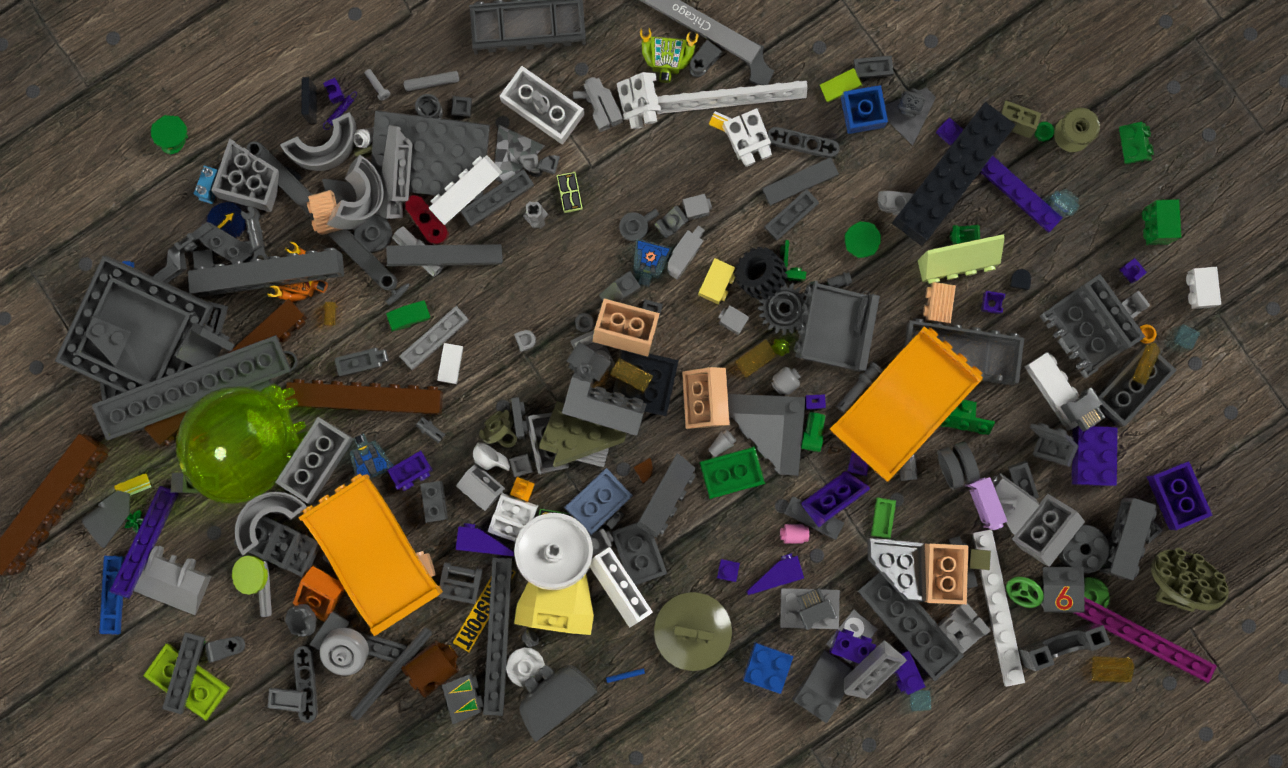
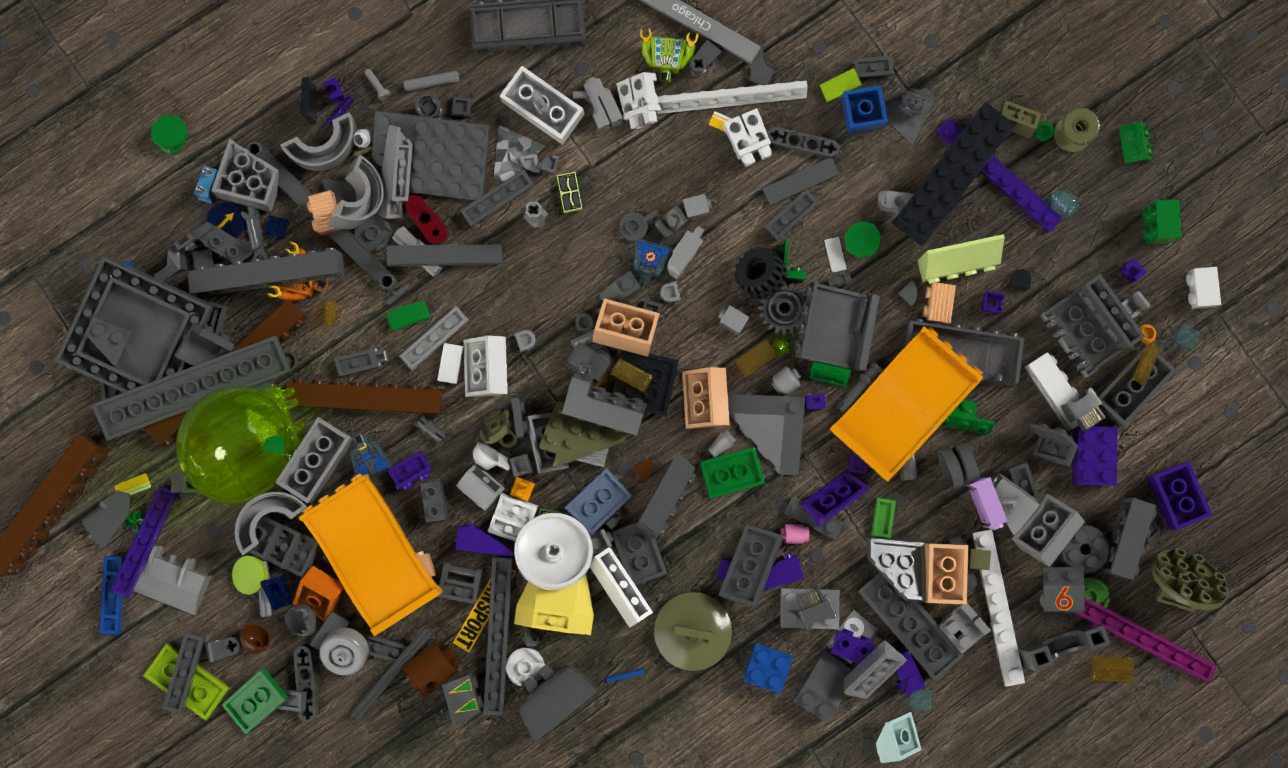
white brick [429,155,502,225] -> none
light yellow brick [698,258,735,305] -> none
green piece [801,412,826,453] -> none
green bracket [950,225,980,245] -> none
bright green piece [1006,577,1044,608] -> none
none -> green tile [221,668,289,735]
none -> reddish brown piece [239,623,271,654]
none -> clear blue slope [260,575,292,609]
none -> green tile [262,436,284,454]
none -> clear blue tile [265,216,289,239]
none -> white slope [463,336,508,397]
none -> light grey tile [660,281,681,303]
none -> dark grey plate [719,524,783,609]
none -> green plate [809,361,851,387]
none -> white sticker [824,237,847,272]
none -> light aqua slope [876,712,922,763]
none -> dark grey tile [898,280,917,307]

